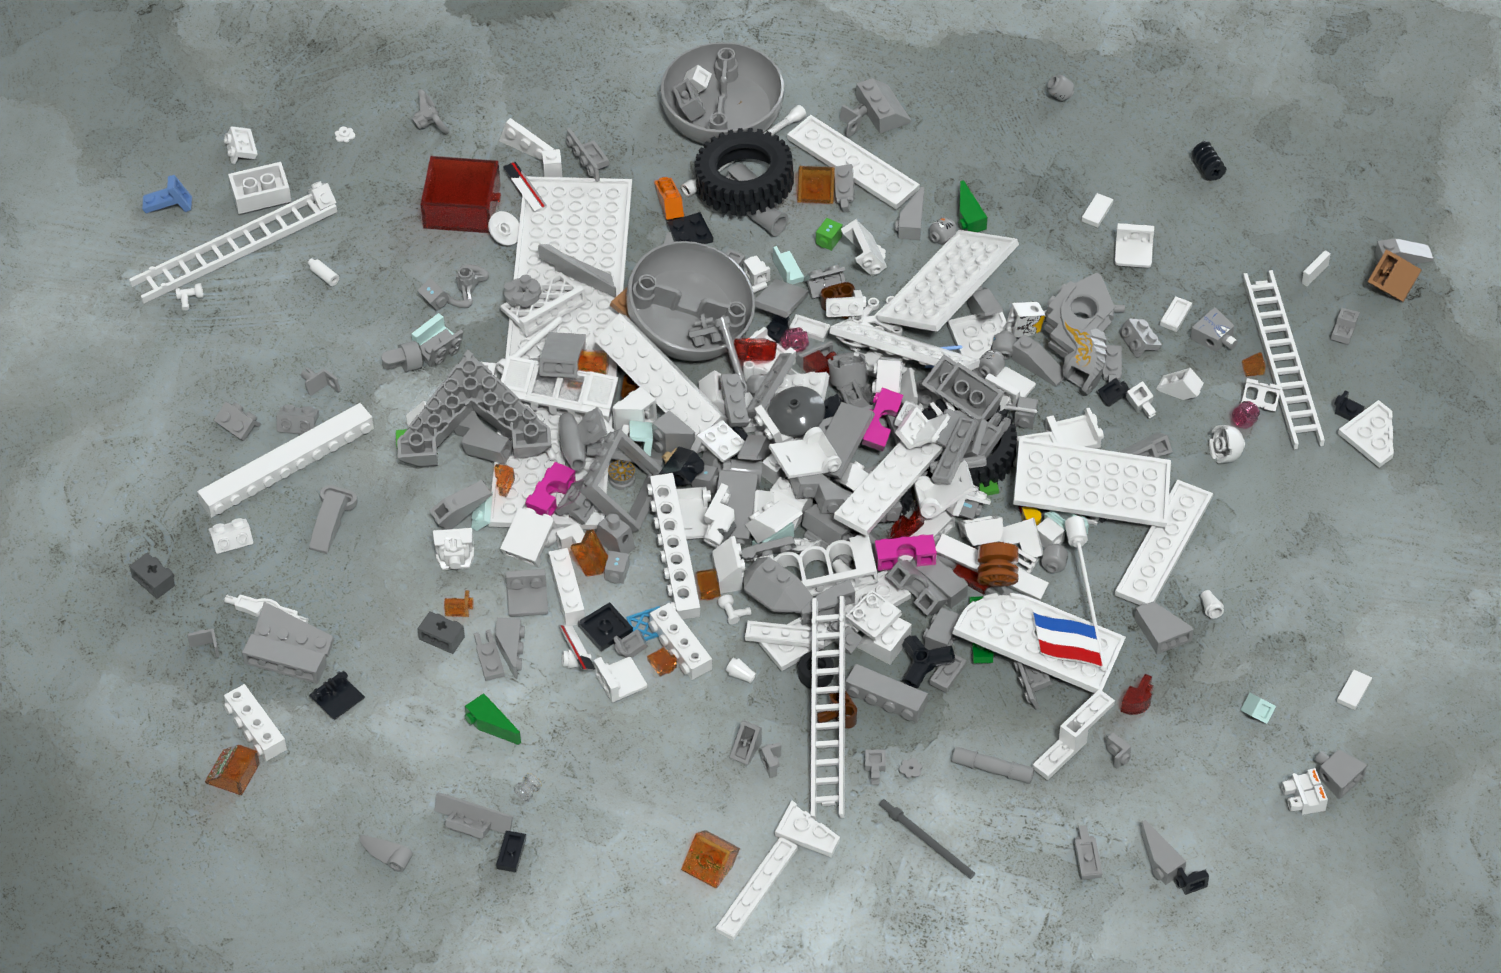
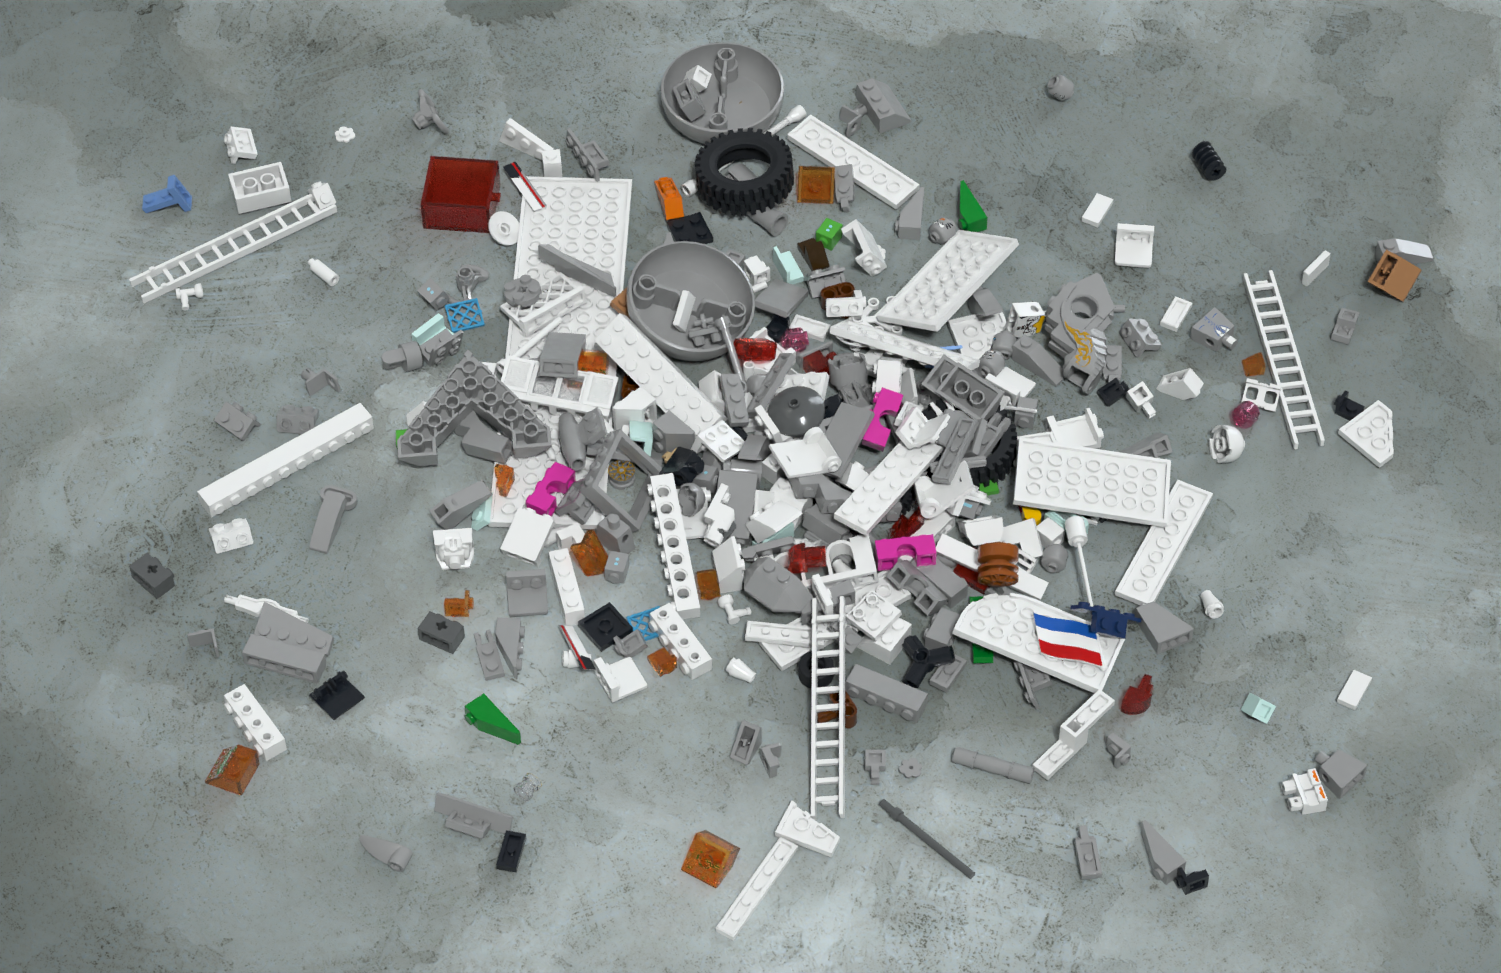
none -> dark azure window [445,298,485,333]
none -> white tile [673,290,696,332]
none -> light grey hair [678,483,706,517]
none -> clear red brick [788,543,827,573]
none -> dark brown slope [797,238,830,271]
none -> white plate [812,574,833,615]
none -> dark blue bracket [1070,602,1142,639]

